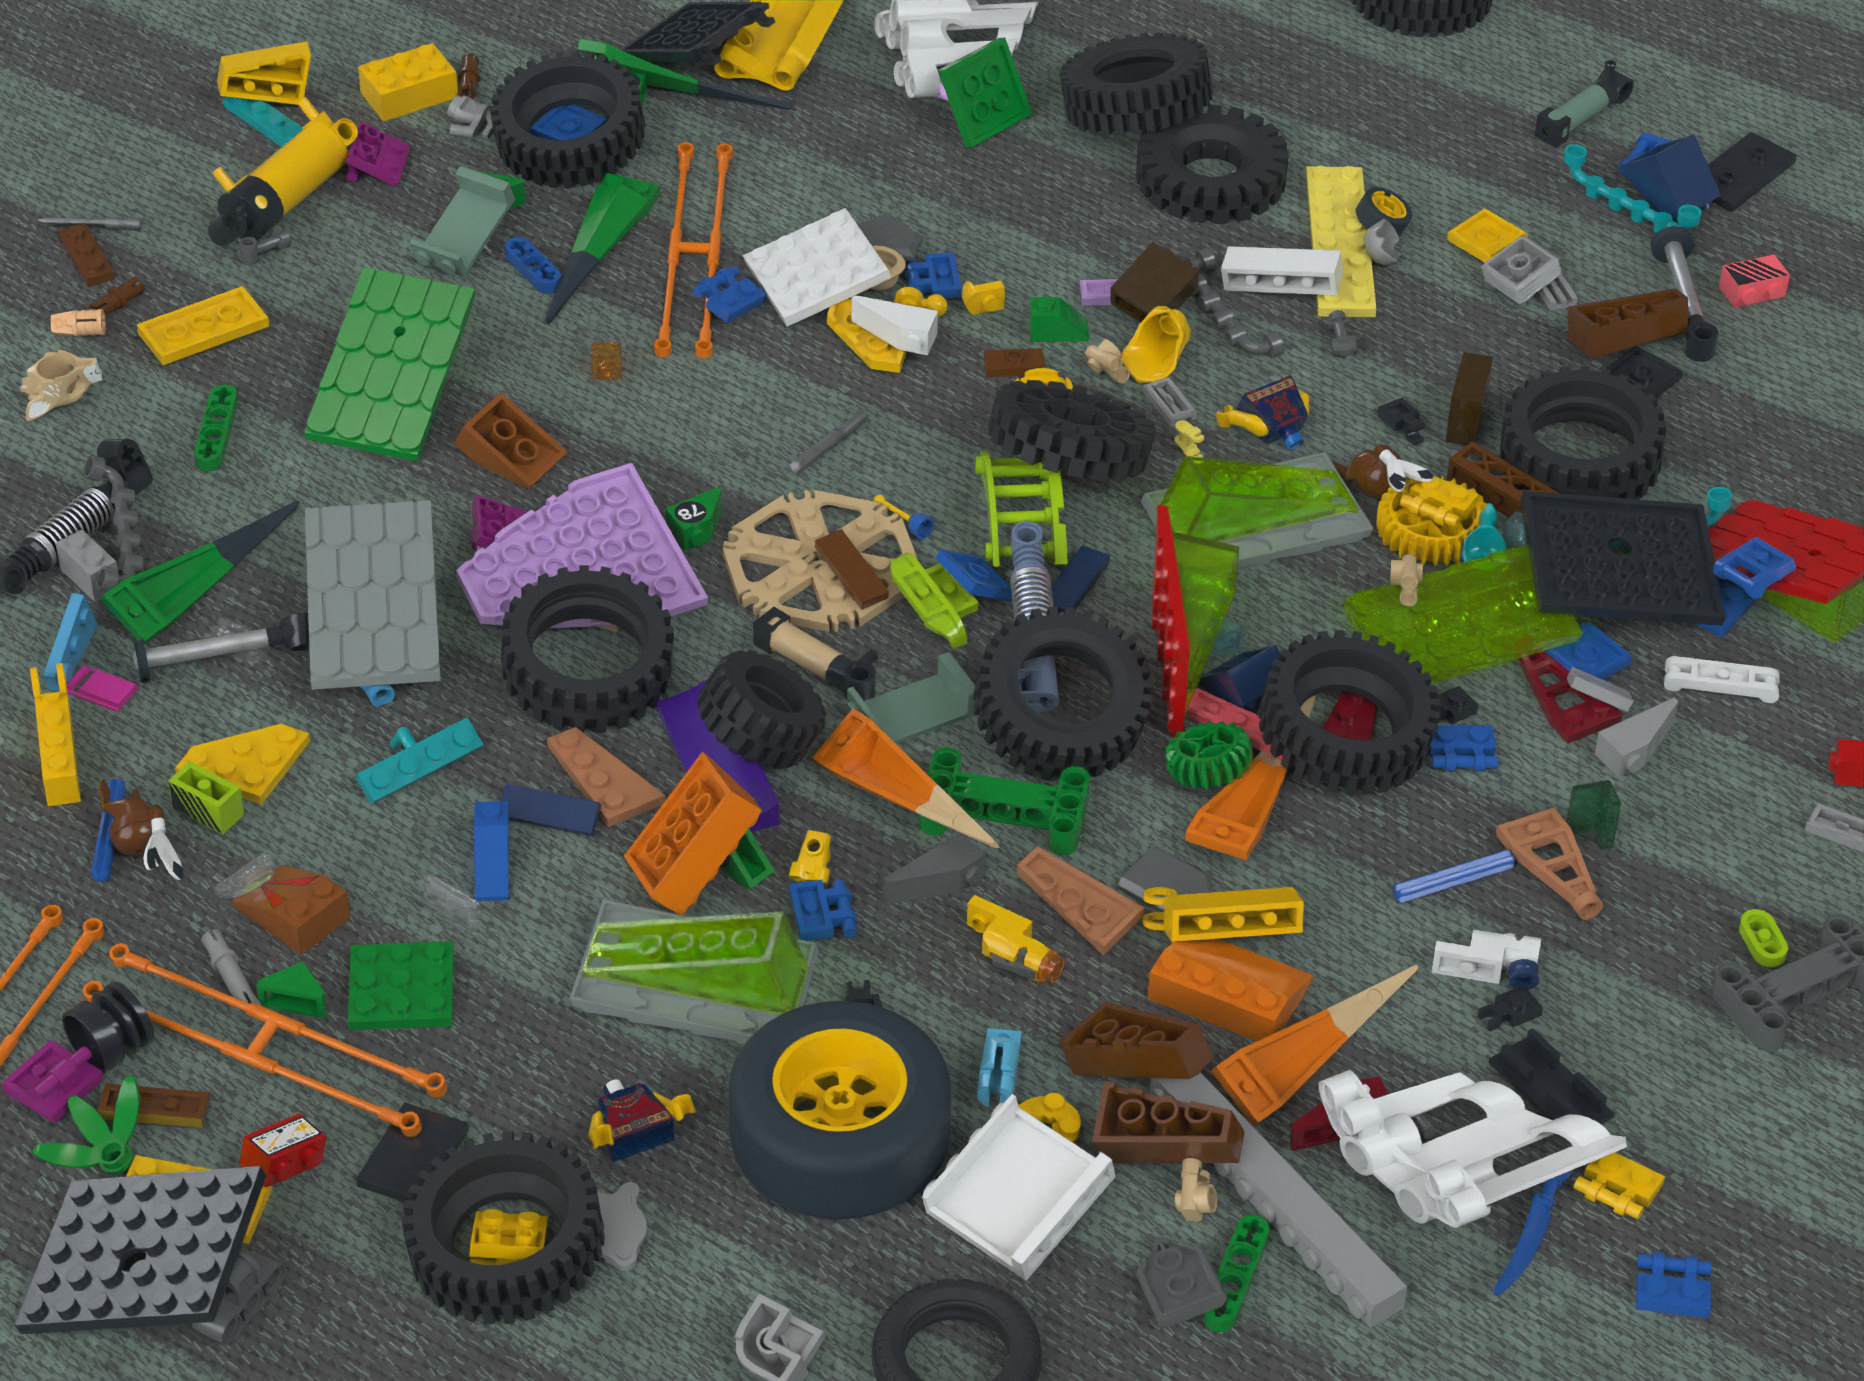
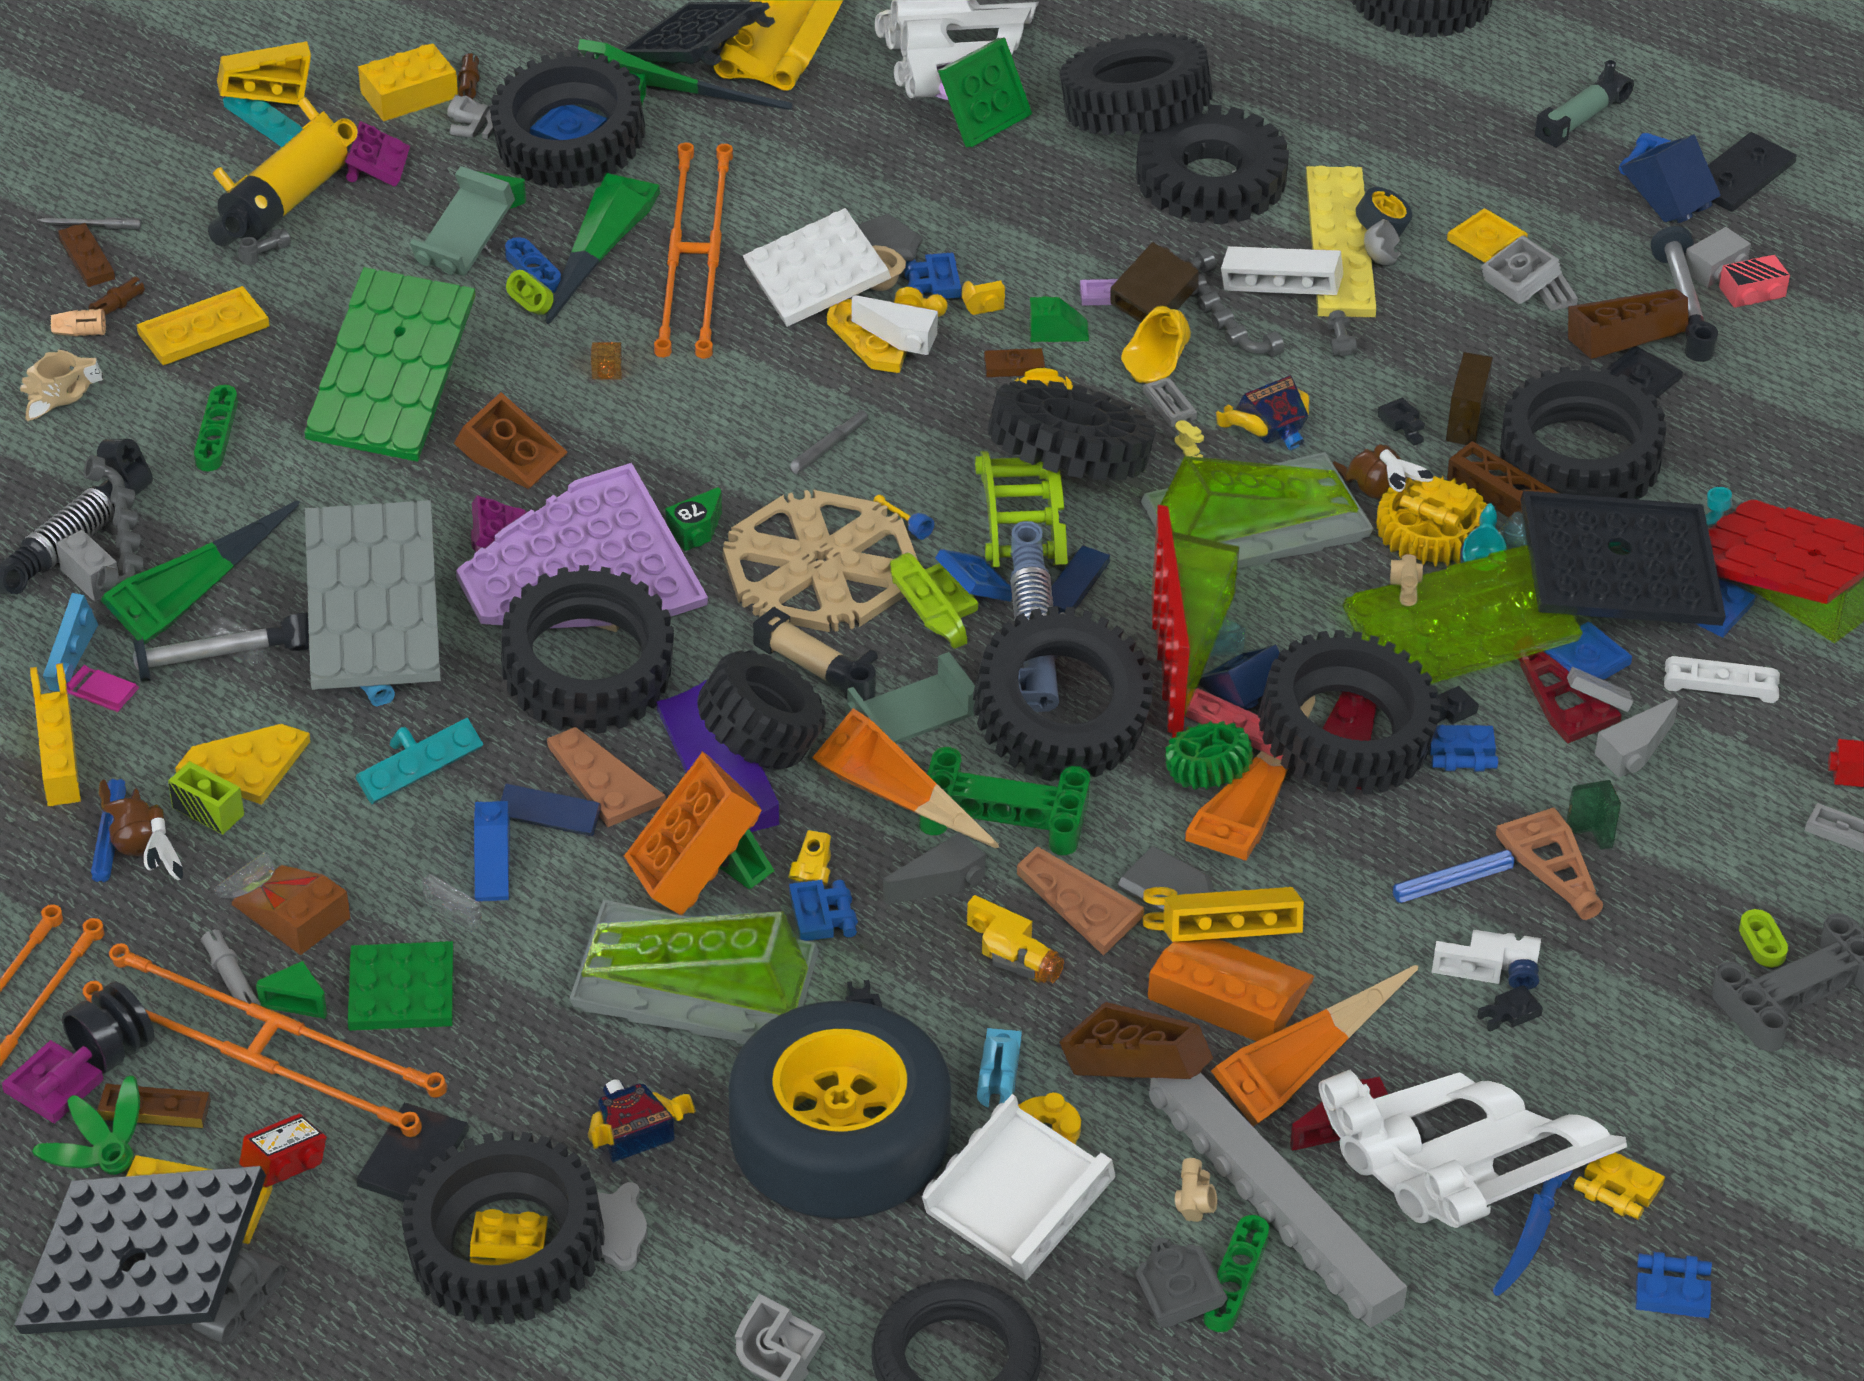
blue plate [693,266,767,323] -> none
reddish brown tile [815,529,889,610] -> none
tan plate [1085,339,1130,384] -> none
reddish brown wedge [1092,1080,1245,1163] -> none
black brick [1489,1028,1615,1125] -> none
teal bar [1563,144,1701,233] -> none
blue plate [1713,537,1796,599] -> none
none -> lime plate [506,270,553,315]
none -> light grey brick [1685,227,1751,288]

